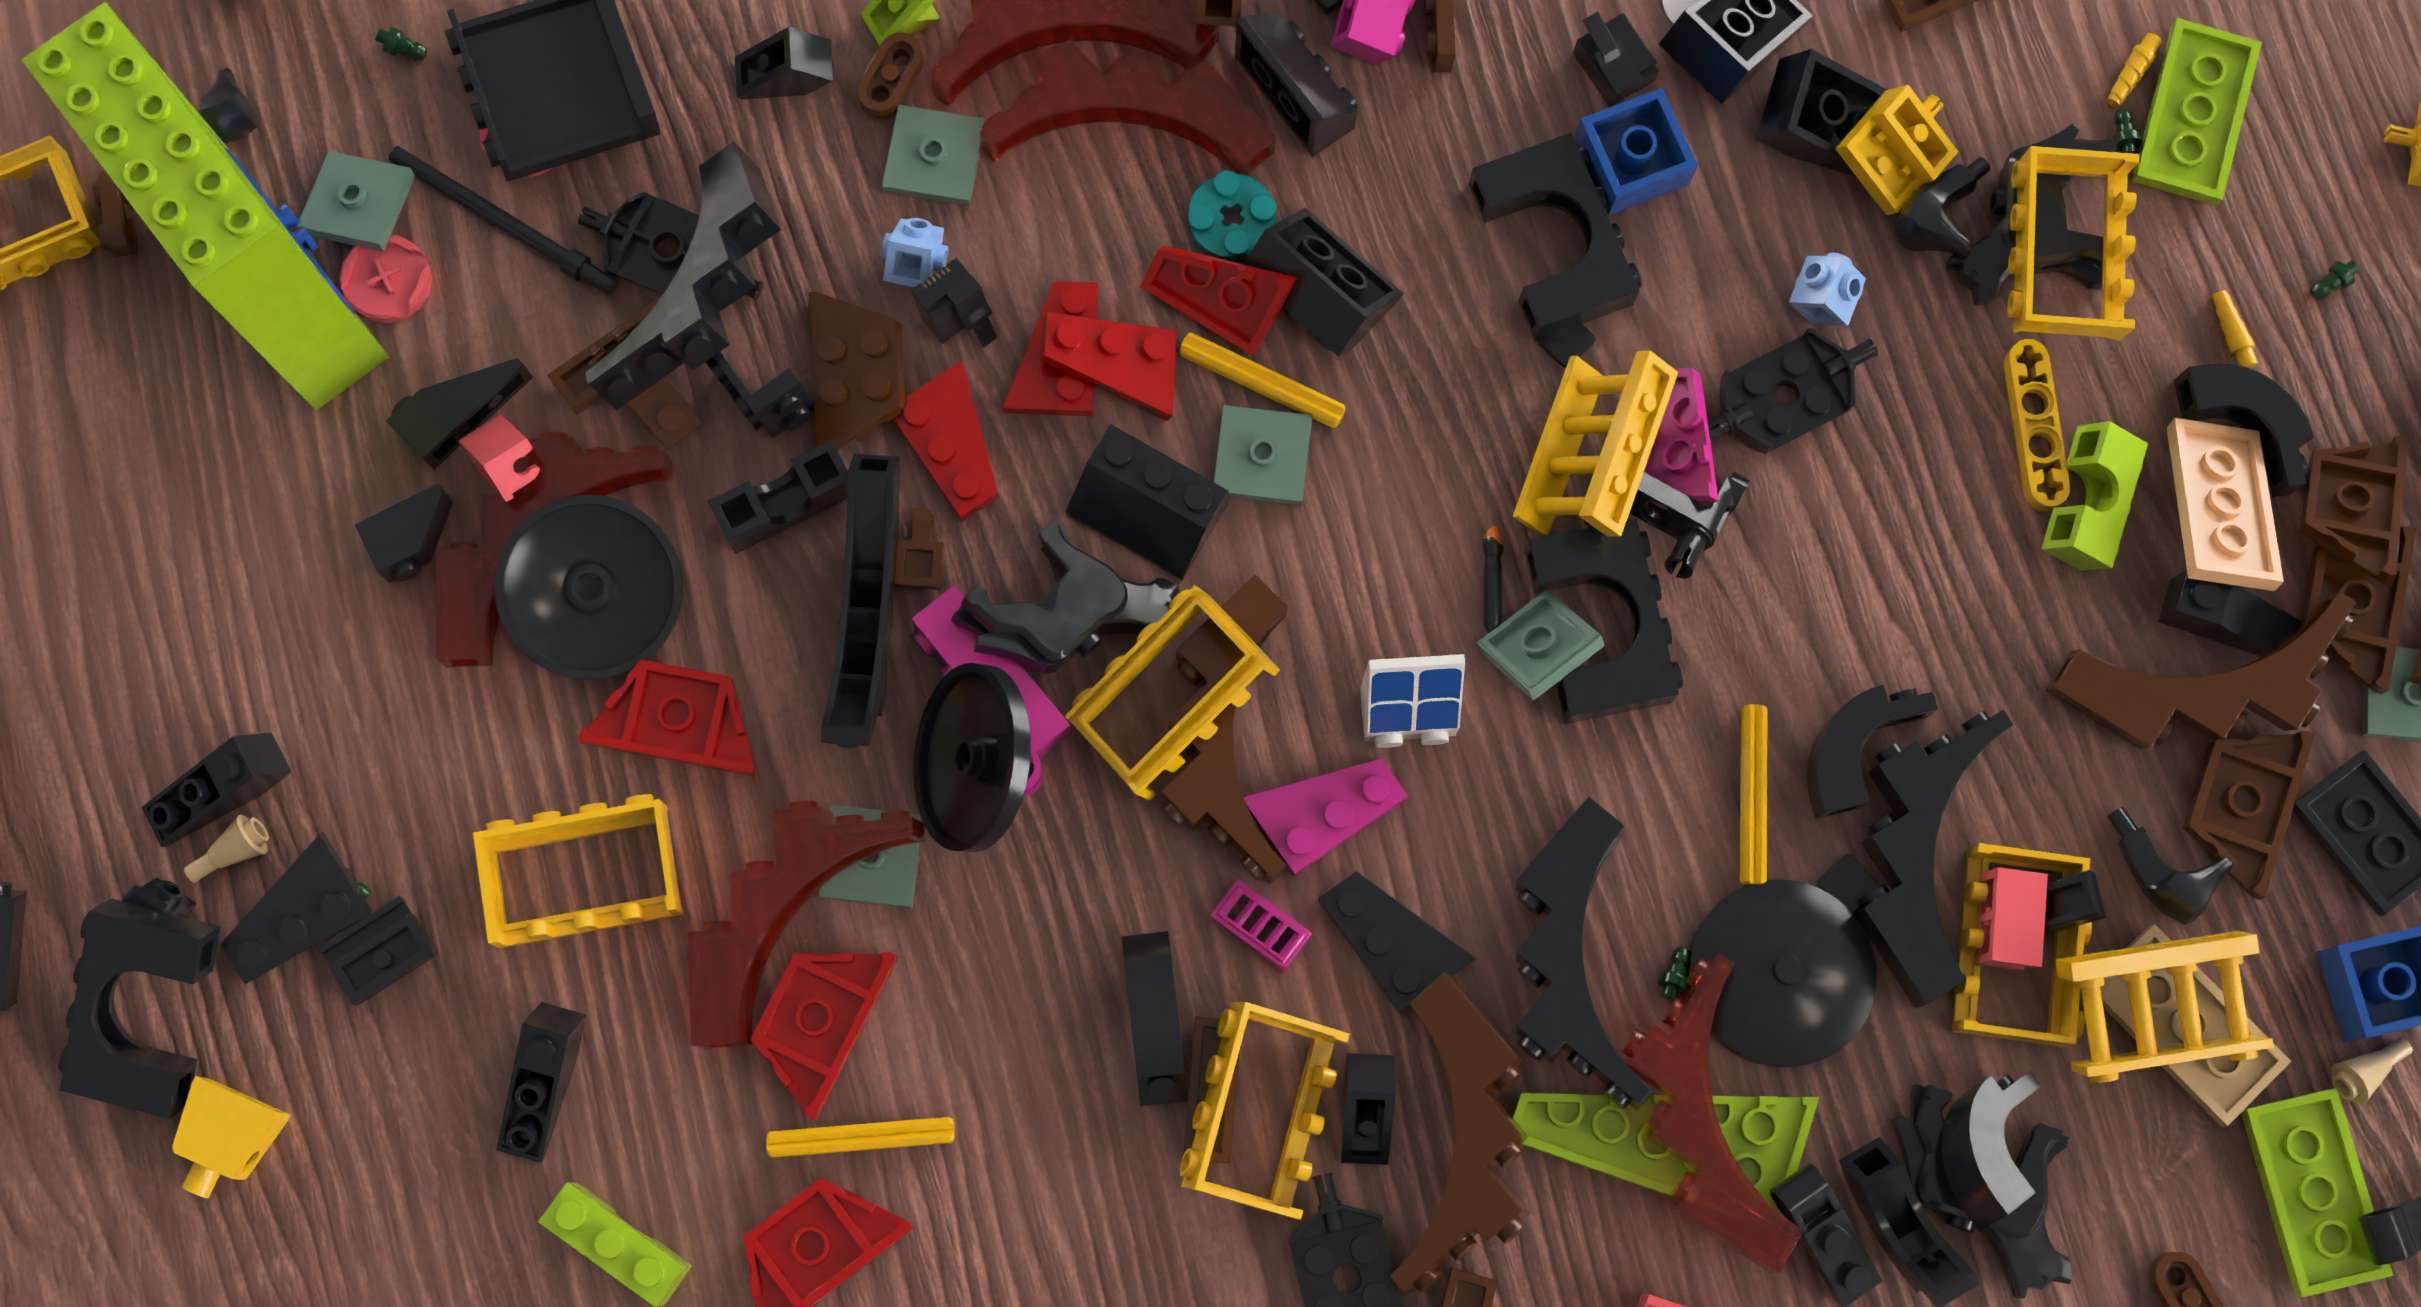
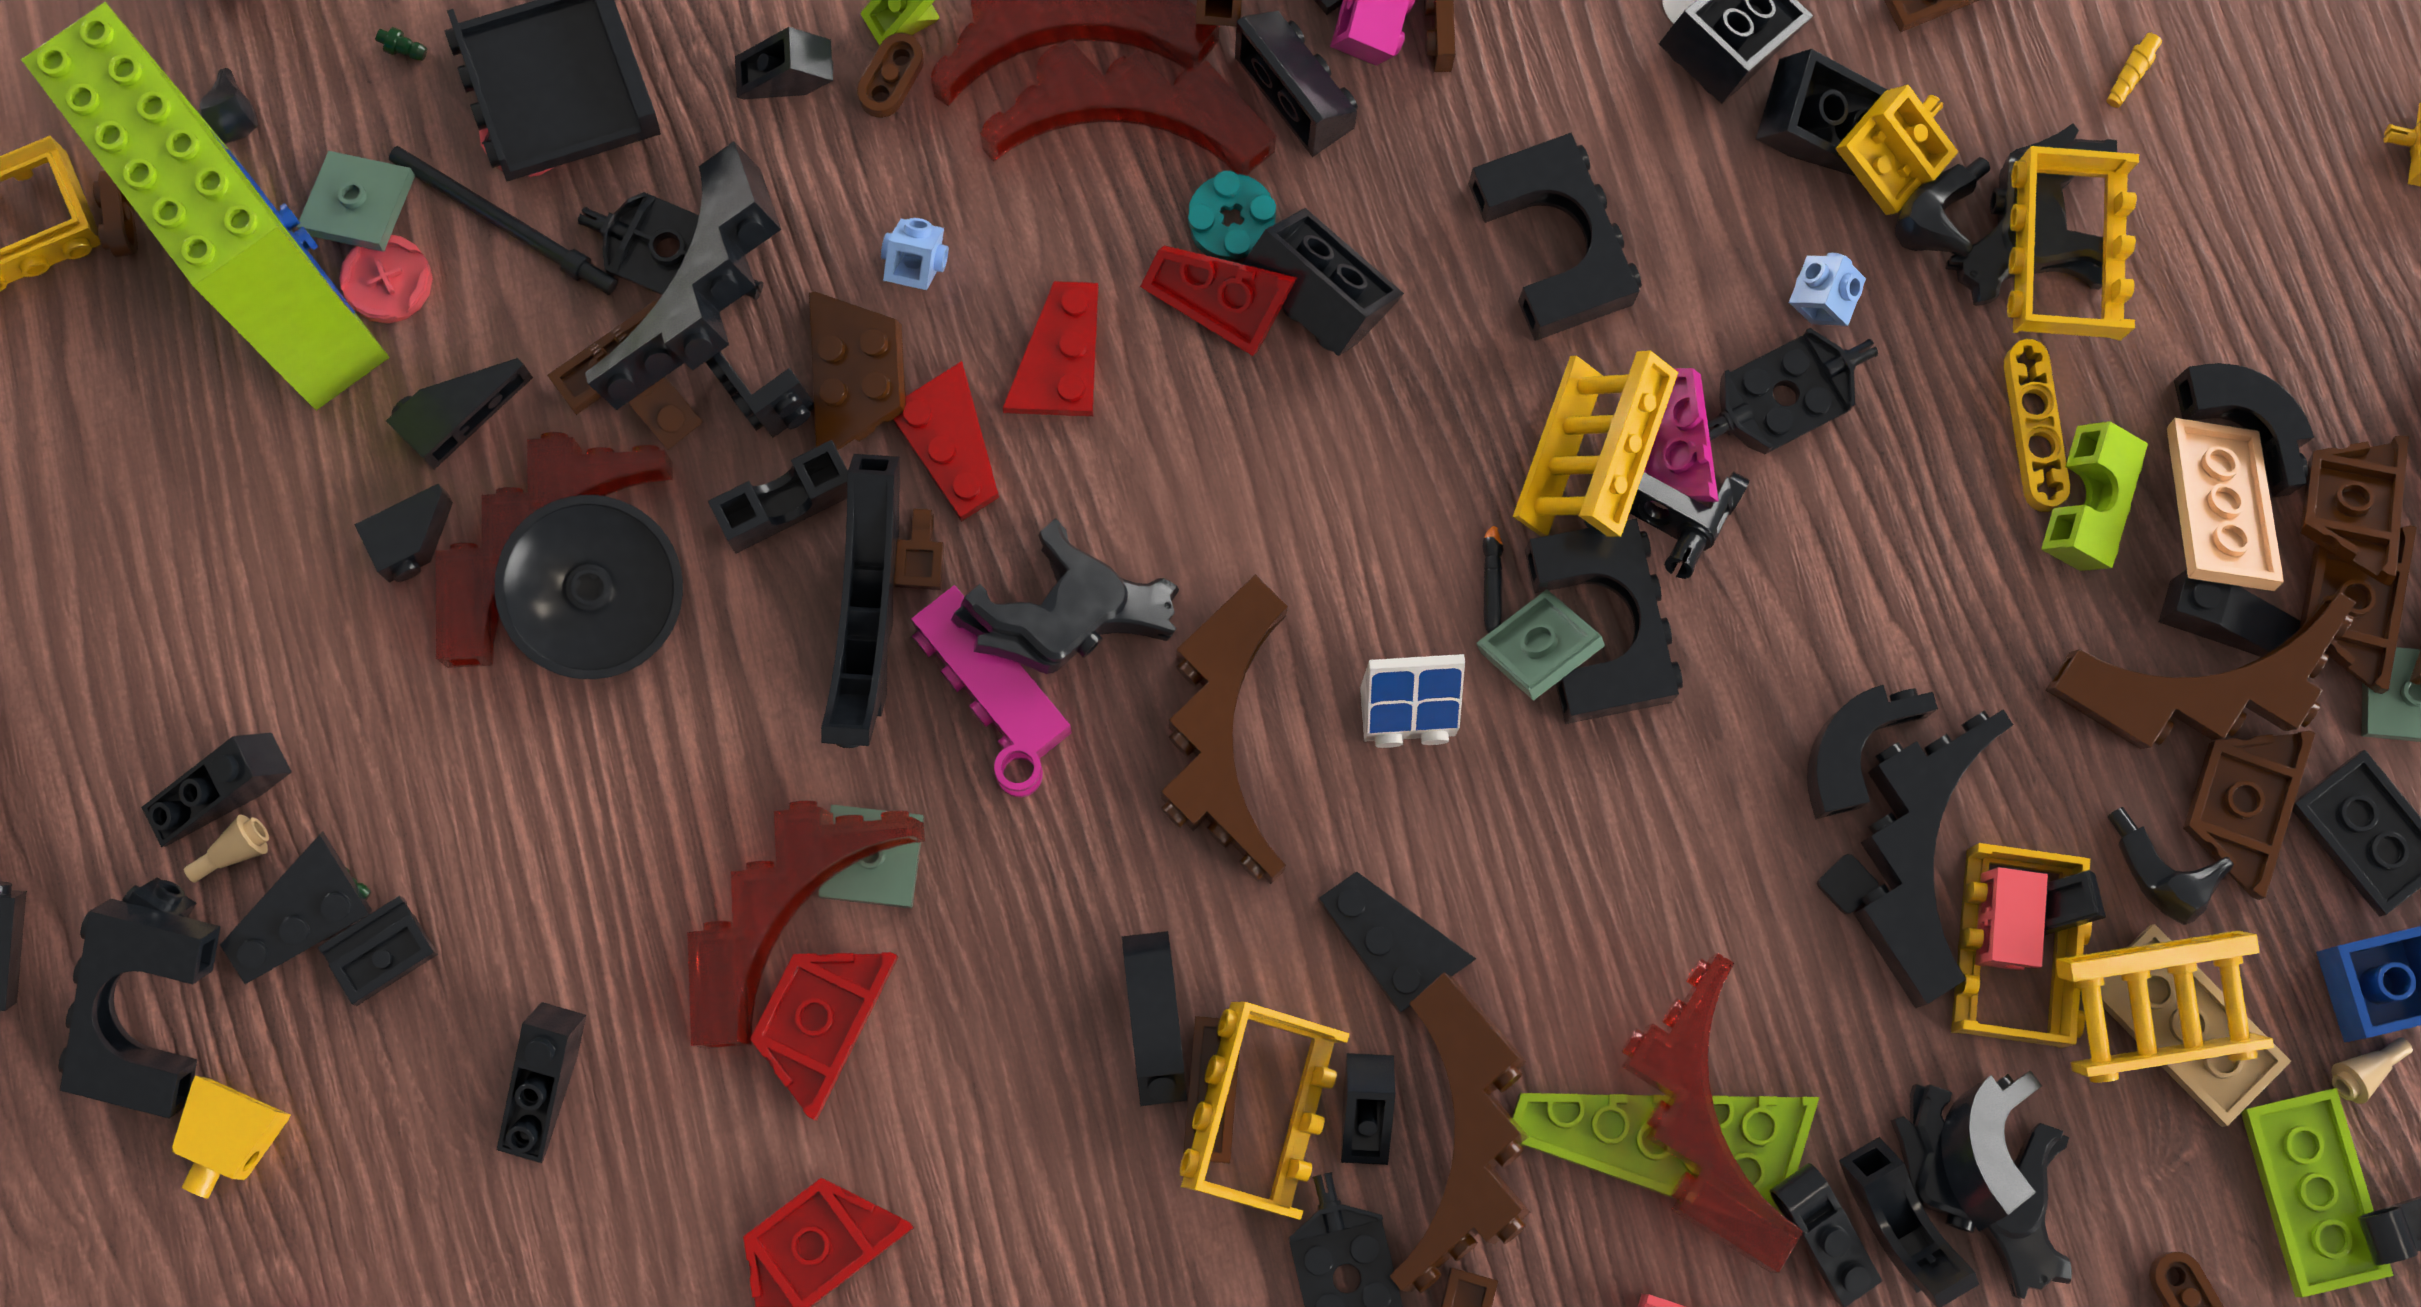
coral hinge [458,414,540,502] -> none
yellow window [473,794,684,948] -> none
lime arch [538,1182,692,1307] -> none
red wing [577,659,756,777] -> none
yellow axle [766,1117,955,1158] -> none
sand green plate [882,104,986,206] -> none
black piece [911,258,998,348] -> none
black dish [913,663,1031,852] -> none
red wing [1040,312,1176,421] -> none
yellow window [1064,585,1280,801] -> none
black slope [1065,424,1229,580] -> none
yellow axle [1179,333,1346,428] -> none
dark pink slope [1209,879,1313,973] -> none
sand green plate [1214,405,1313,506] -> none
dark pink wing [1244,758,1408,876] -> none
black arch [1516,797,1652,1111] -> none
black piece [1538,323,1596,368] -> none
black piece [1573,11,1659,108] -> none
blue brick [1574,88,1698,216] -> none
dark green piece [1658,947,1690,1000] -> none
black dish [1687,880,1877,1068] -> none
yellow axle [1740,704,1768,885] -> none
dark green piece [2113,108,2142,154] -> none
lime plate [2131,18,2262,206] -> none
yellow animal [2211,290,2258,369] -> none
dark green piece [2309,260,2360,300] -> none

